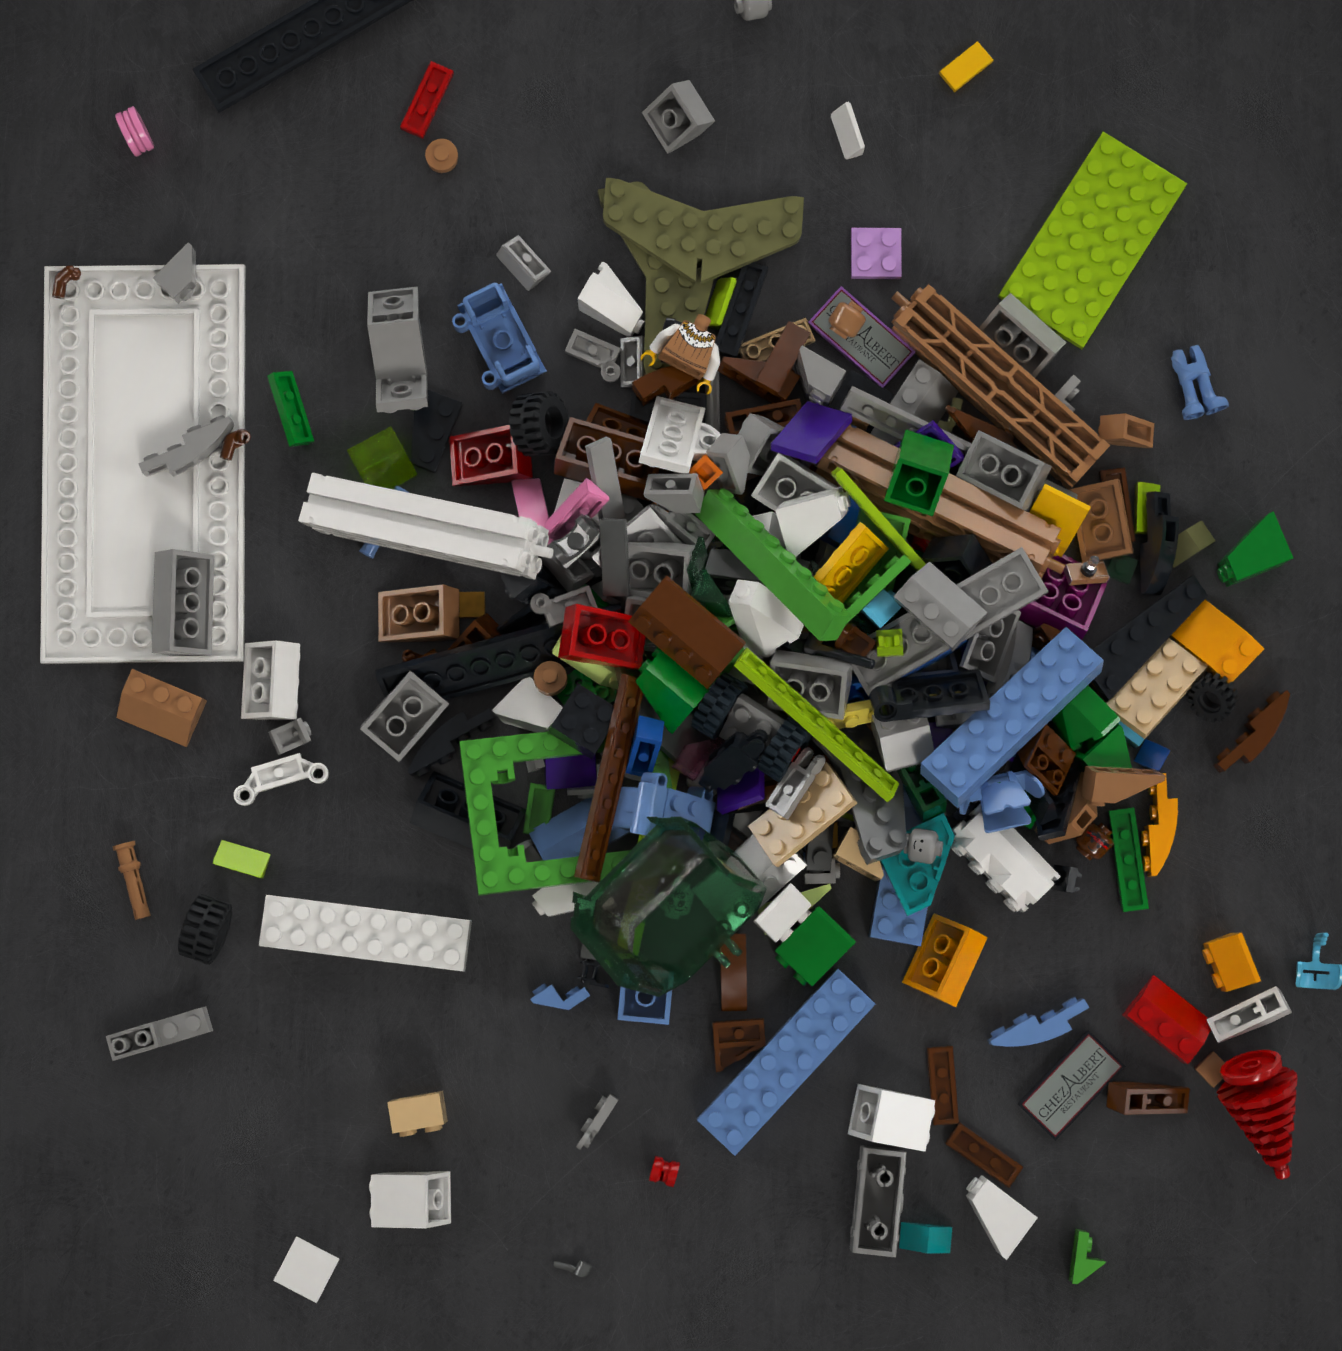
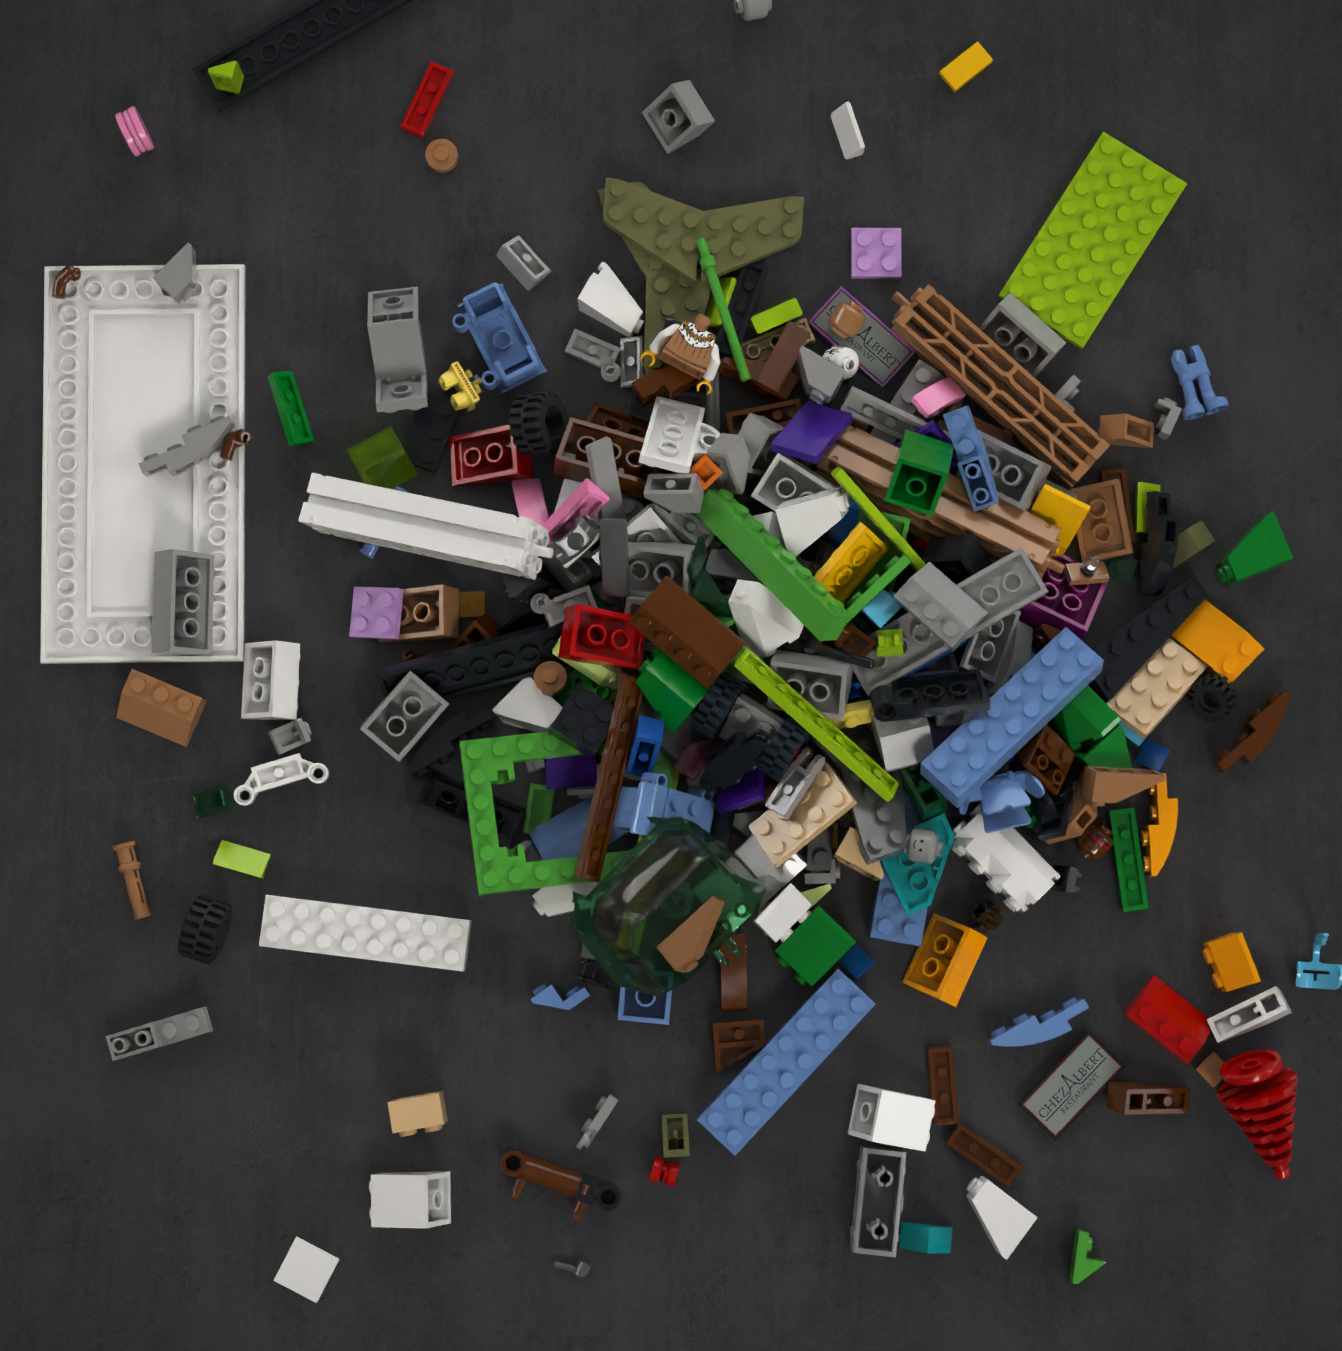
none -> clear green slope [192,784,237,819]
none -> lime slope [208,61,244,94]
none -> lavender plate [349,586,404,640]
none -> light yellow hips [438,361,482,412]
none -> reddish brown piece [500,1149,621,1222]
none -> medium nougat slope [657,896,725,973]
none -> olive slope [662,1114,690,1158]
none -> bright green bar [696,238,751,382]
none -> lime slope [750,298,803,334]
none -> white head [823,345,859,380]
none -> blue slope [838,943,875,980]
none -> bright pink slope [911,377,966,419]
none -> medium blue slope [943,406,999,512]
none -> dark brown gear [970,899,1003,933]
none -> light grey bracket [1153,398,1182,440]

